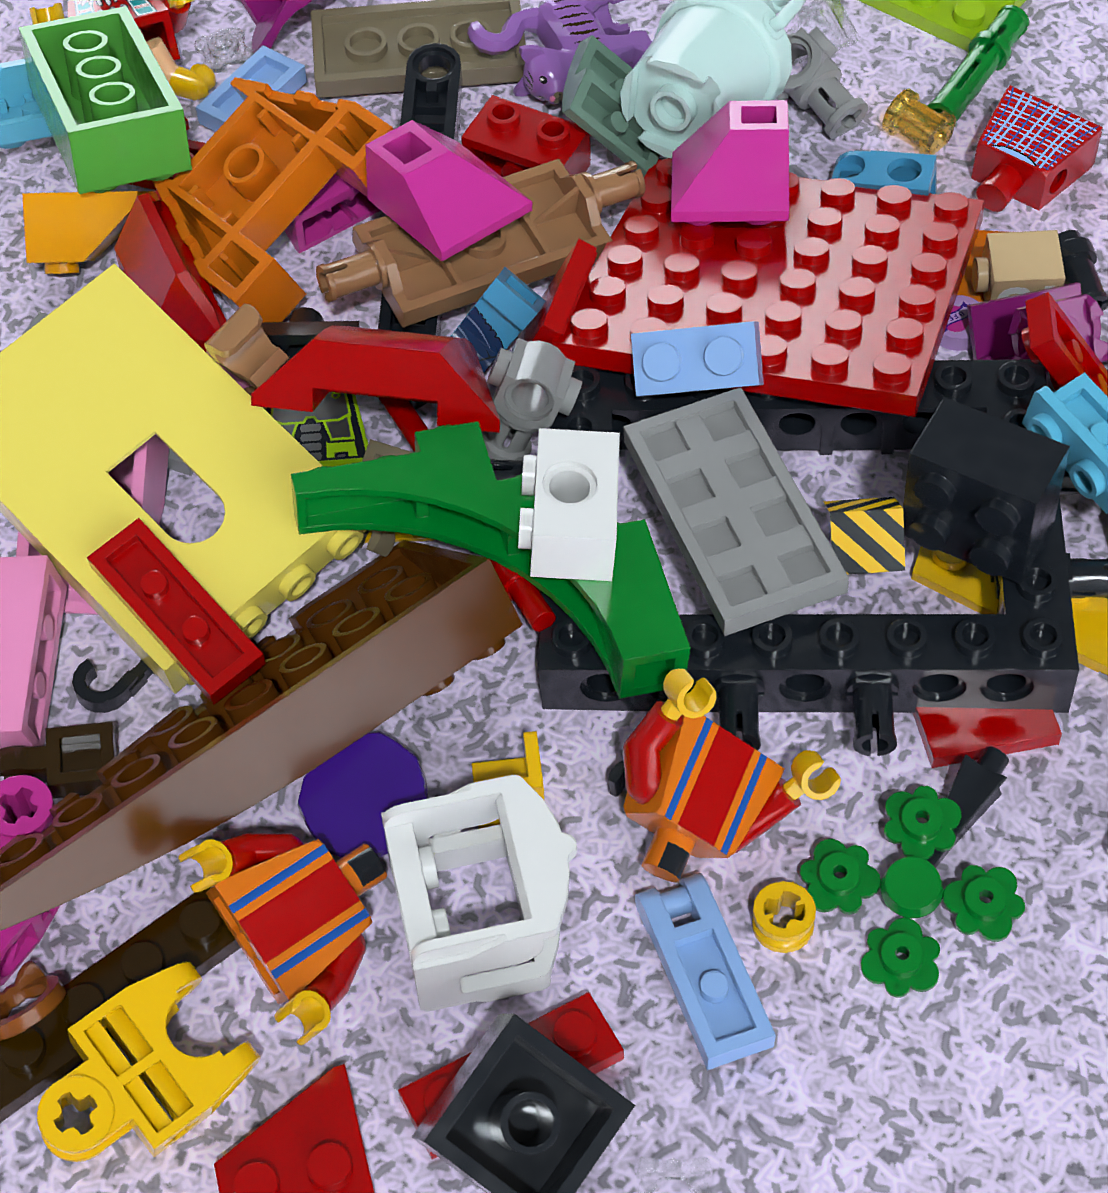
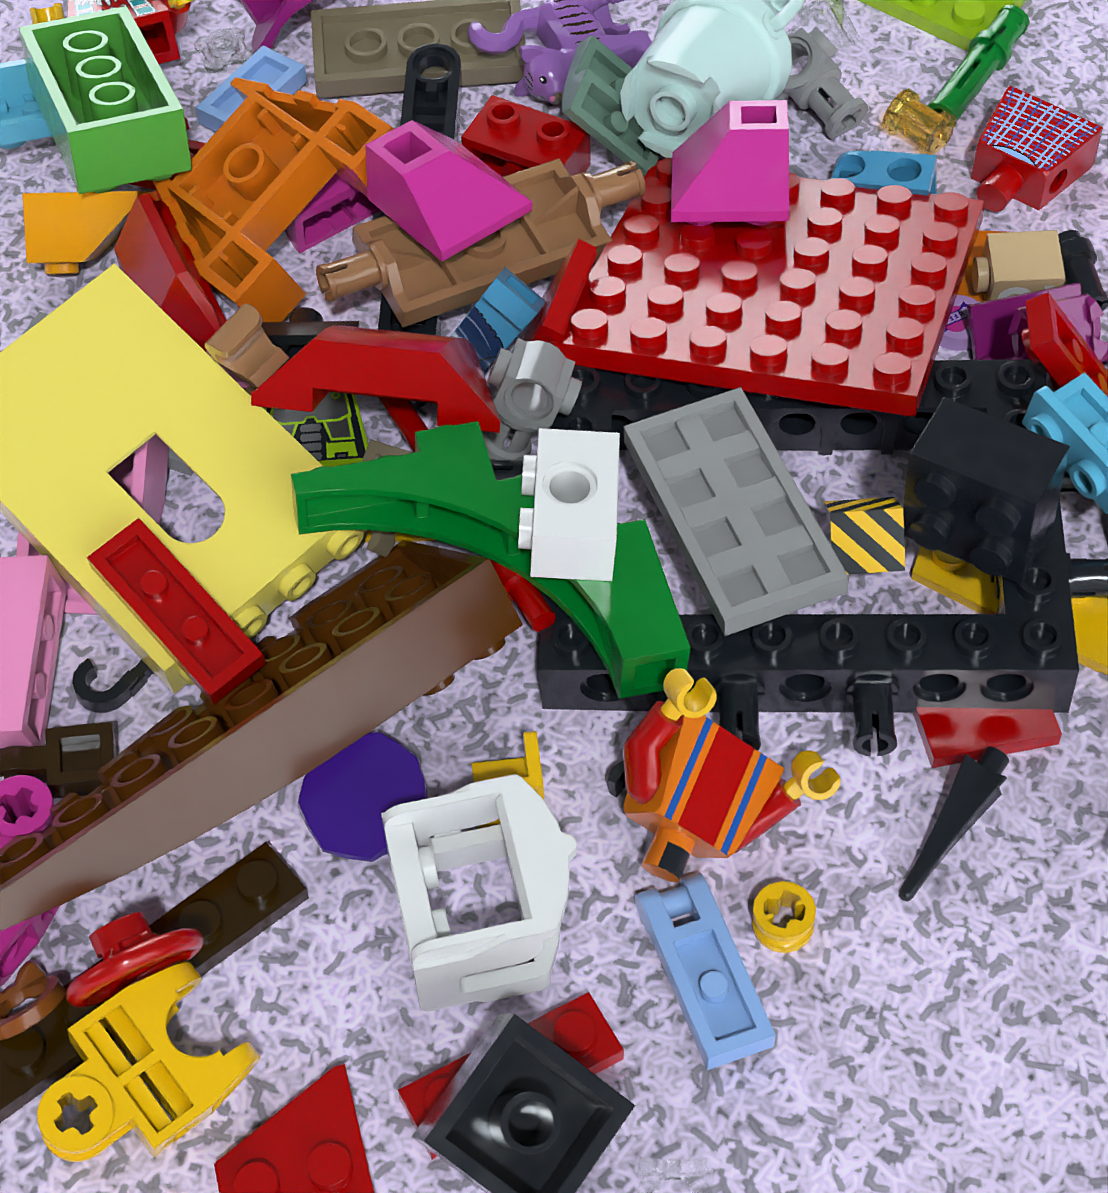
yellow arm [147,37,216,101] -> none
torso [178,833,387,1046] -> none
light blue plate [631,321,764,396] -> none
green plant [800,786,1025,998] -> none
none -> red piece [66,912,204,1008]

